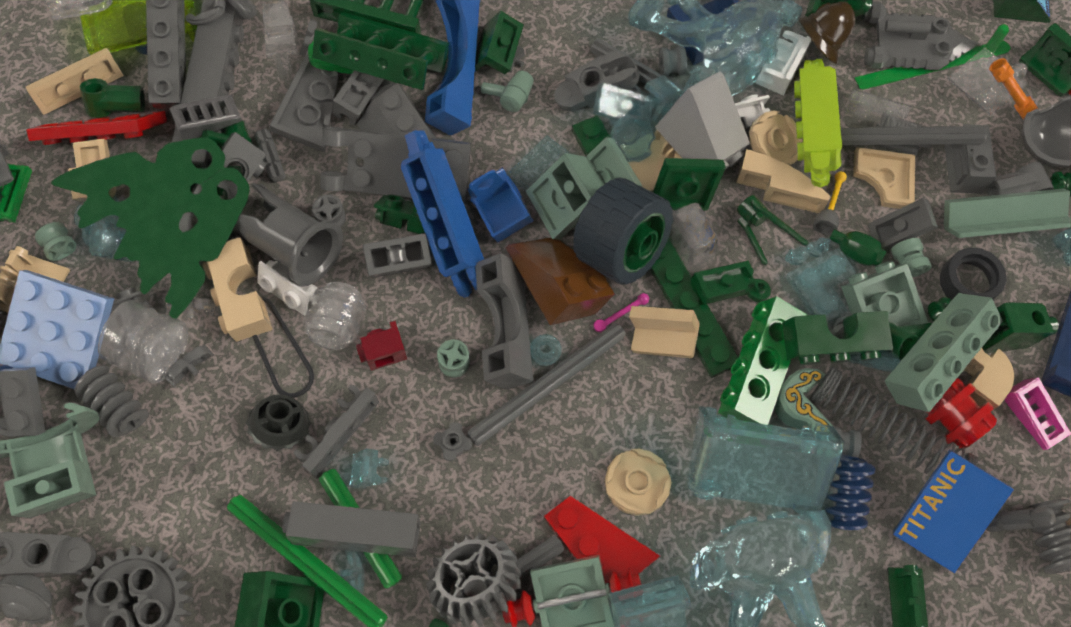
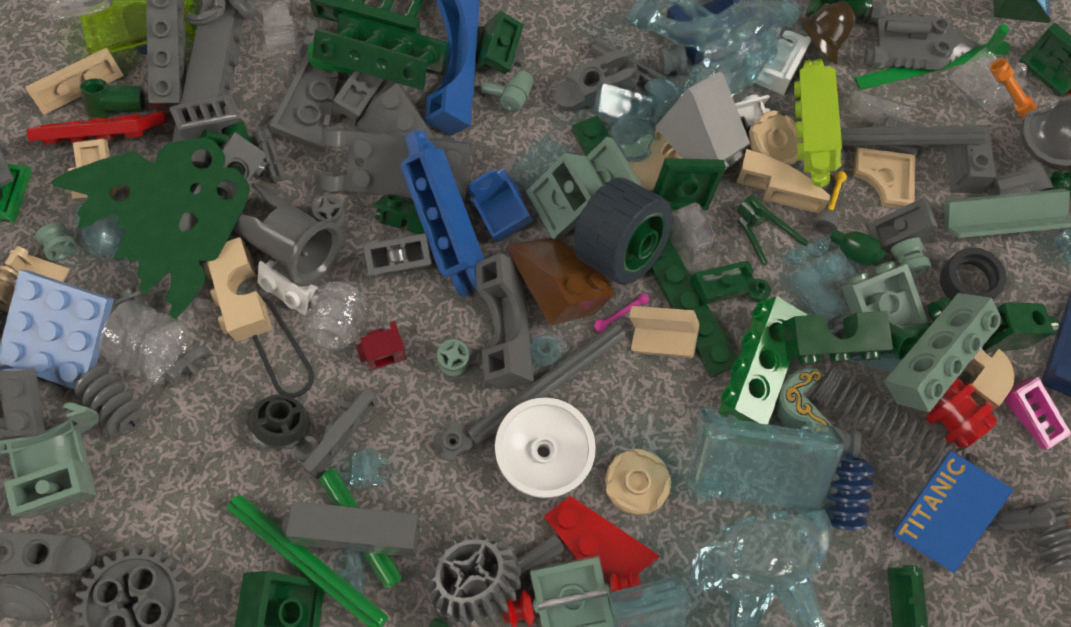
none -> white dish [495,398,595,498]

